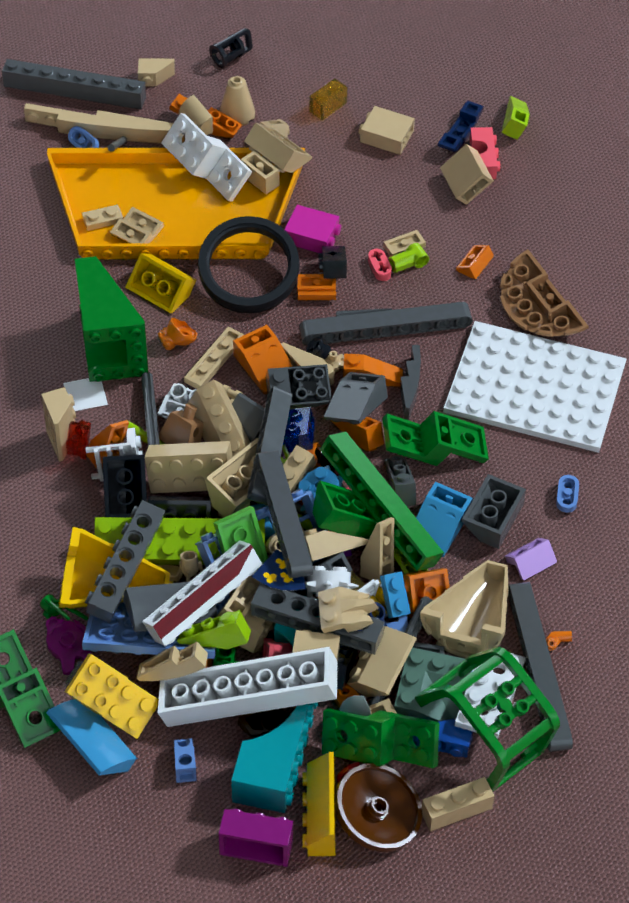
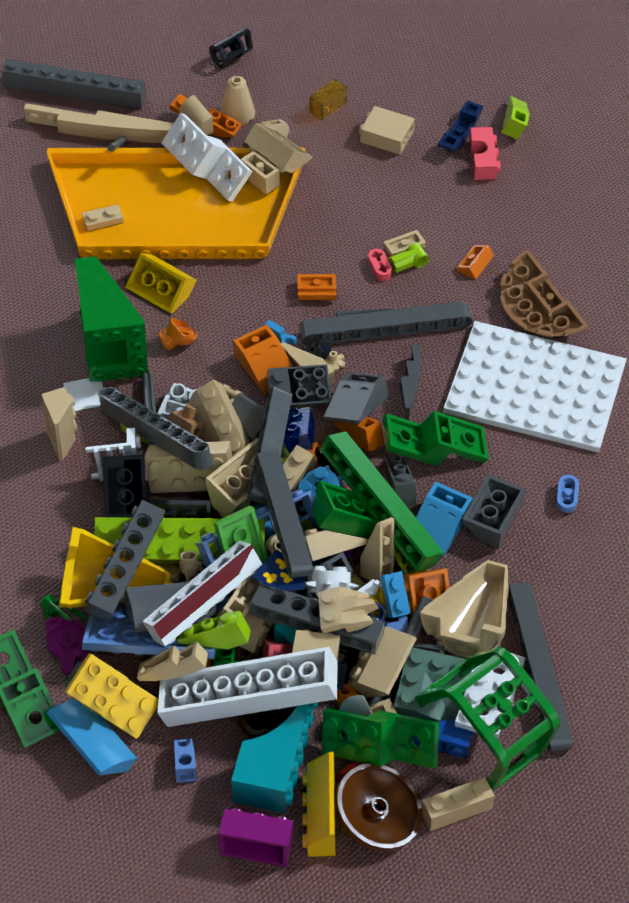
clear red hips [66,420,91,459] -> none
medium blue plate [68,126,99,148] -> none
orange slope [86,420,129,470] -> none
tan slope [110,207,164,243] -> none
tan slope [138,58,175,86] -> none
tan plate [184,327,244,389] -> none
black tyre [198,216,300,313] -> none
dark pink brick [284,205,341,253] -> none
black brick [318,246,347,279] -> none
orange slope [343,354,403,387] -> none
tan brick [440,144,494,205] -> none
lavender panel [505,538,557,580] -> none
orange arm [546,631,572,651] -> none
none -> dark grey beam [98,387,212,470]
none -> dark azure plate [265,320,297,345]

